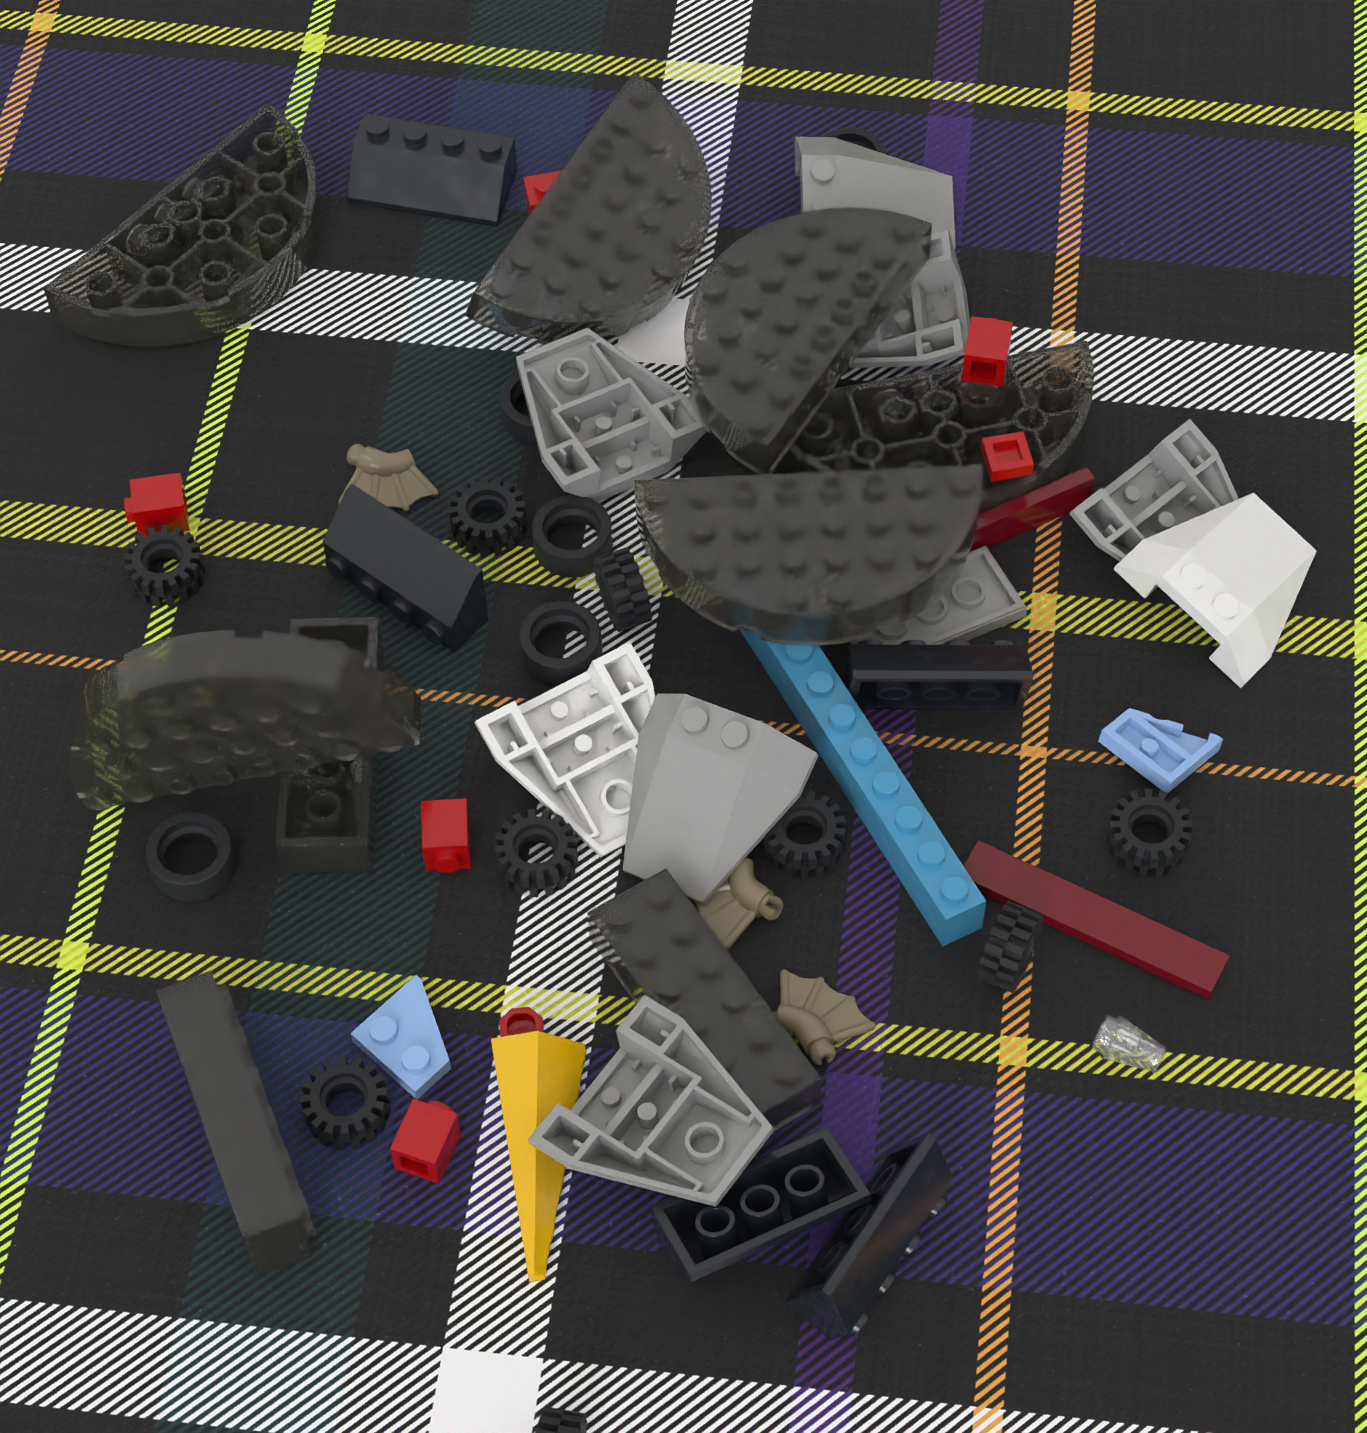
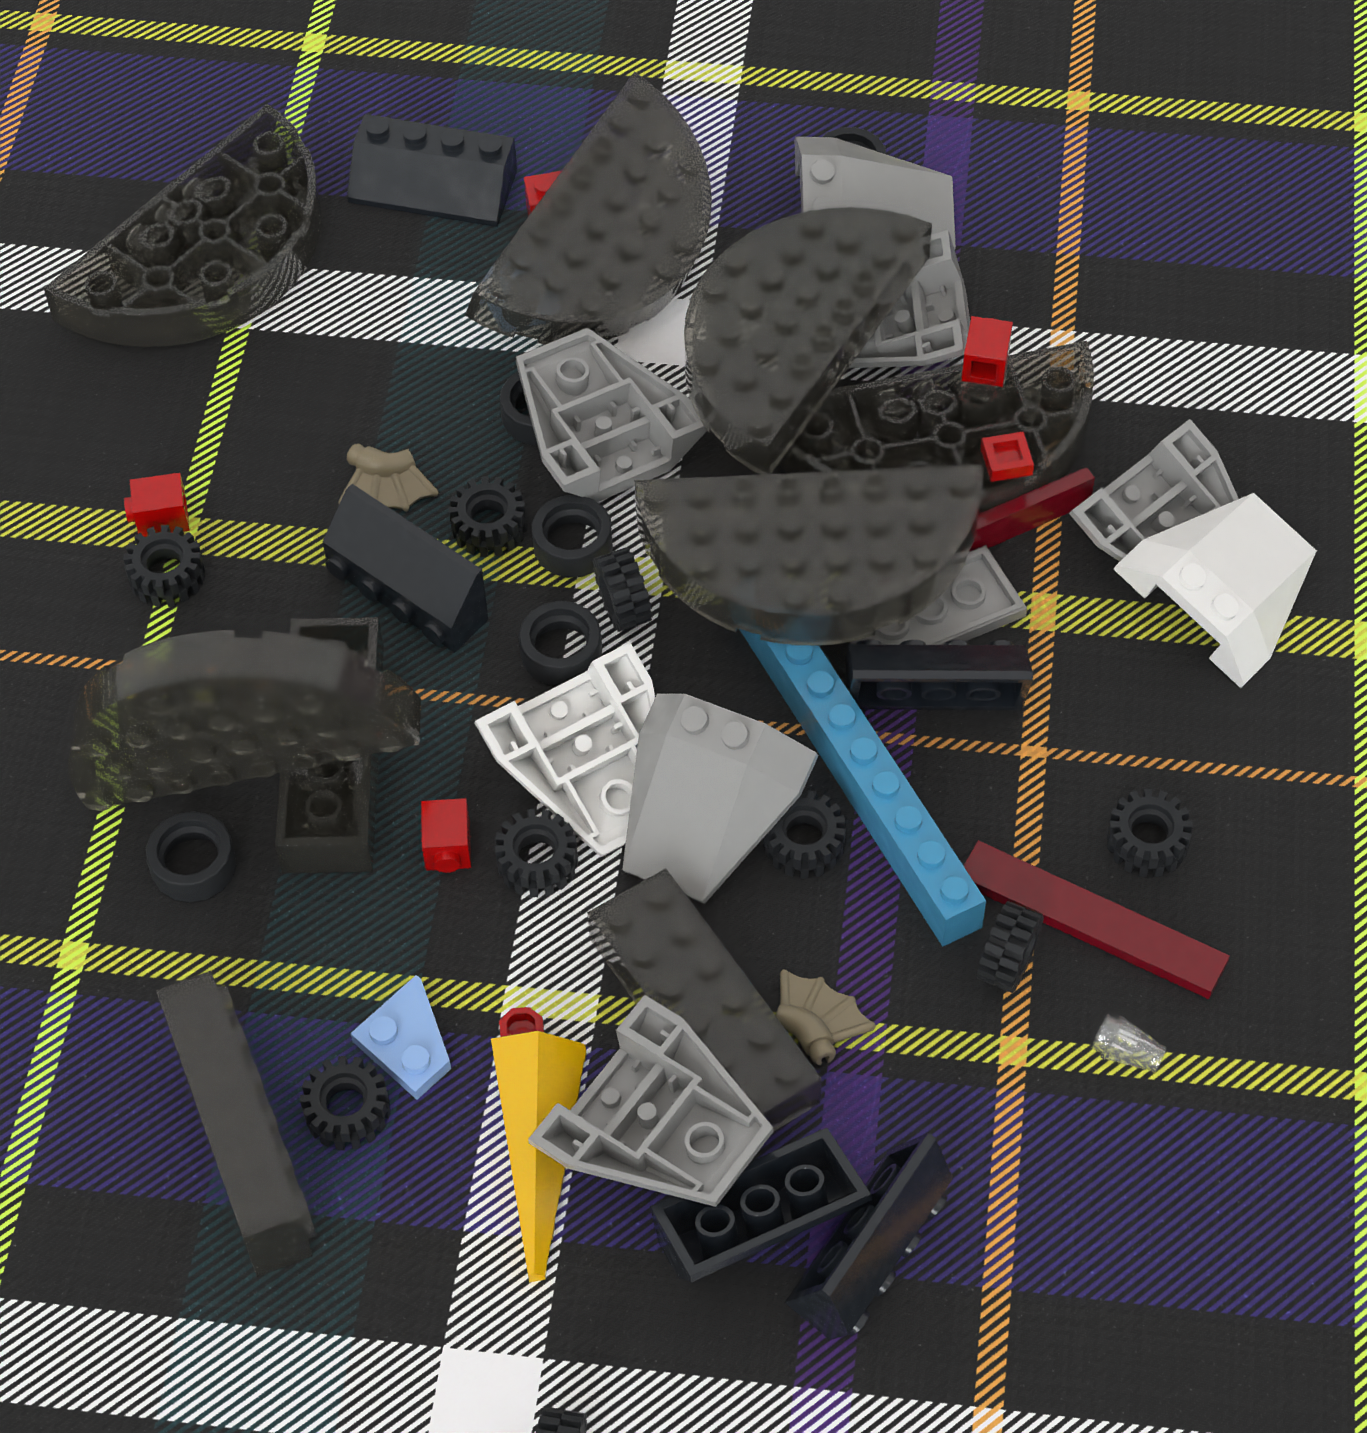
red brick [390,1099,461,1184] -> none
dark tan arm [687,858,783,950] -> none
light blue wing [1098,708,1223,793] -> none

